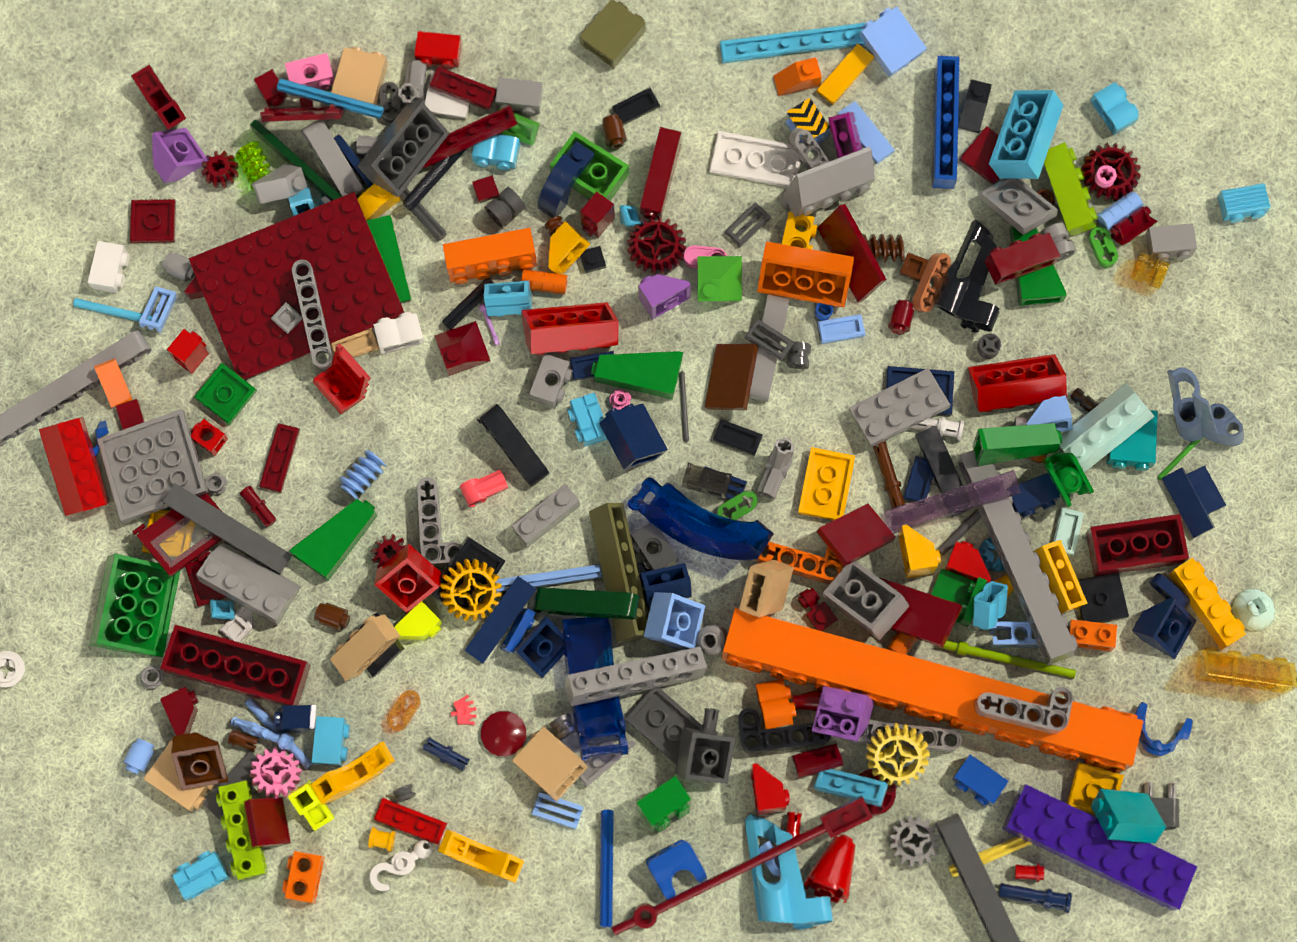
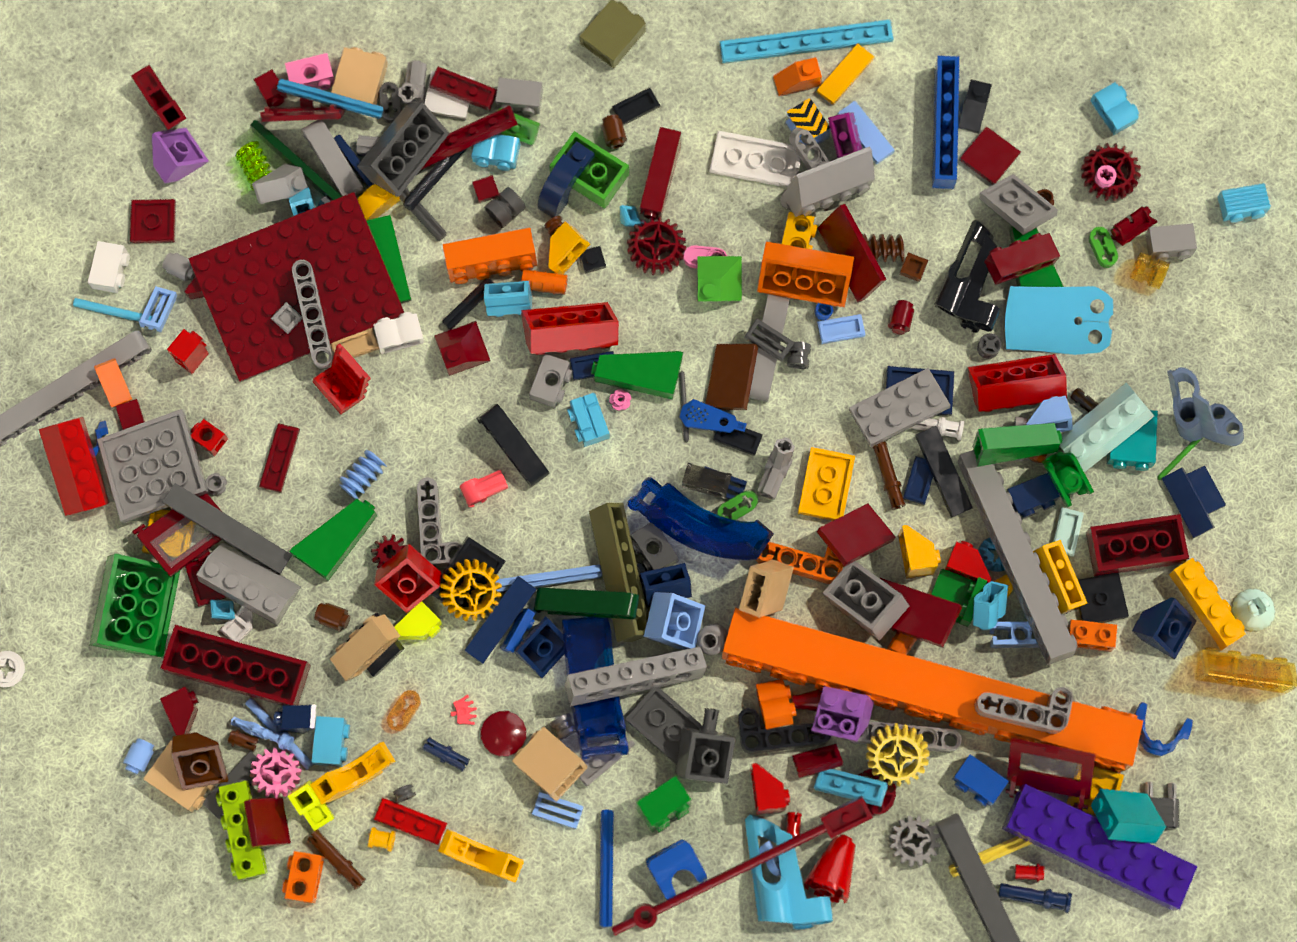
light grey plate [140,666,164,689] -> none
medium azure brick [172,851,230,901] -> none
green plate [194,362,257,425] -> none
dark red gear [201,151,239,188] -> none
dark red axle [240,486,276,527] -> none
white piece [370,840,432,892] -> none
red brick [414,31,462,69] -> none
lavender hinge [479,303,500,345] -> none
light grey brick [512,484,580,548] -> none
dark red brick [580,191,615,238] -> none
dark blue brick [599,403,668,470] -> none
medium lavender slope [638,274,691,320] -> none
dark grey tile [725,202,771,248] -> none
dark red plate [797,588,838,631] -> none
light blue brick [859,6,927,77] -> none
clear purple tile [884,470,1021,534] -> none
nougat beam [912,253,951,312] -> none
dark grey bar [938,509,981,556] -> none
lime bar [939,641,1076,679] -> none
medium azure brick [989,90,1064,179] -> none
light grey wheel [1039,222,1077,263] -> none
lime brick [1044,142,1098,236] -> none
light blue axle [1096,191,1143,231] -> none
dark blue beam [1149,573,1190,608] -> none
none -> reddish brown pin [307,829,366,890]
none -> blue piece [679,399,747,433]
none -> medium azure piece [1005,286,1113,355]
none -> dark red piece [1005,738,1096,811]

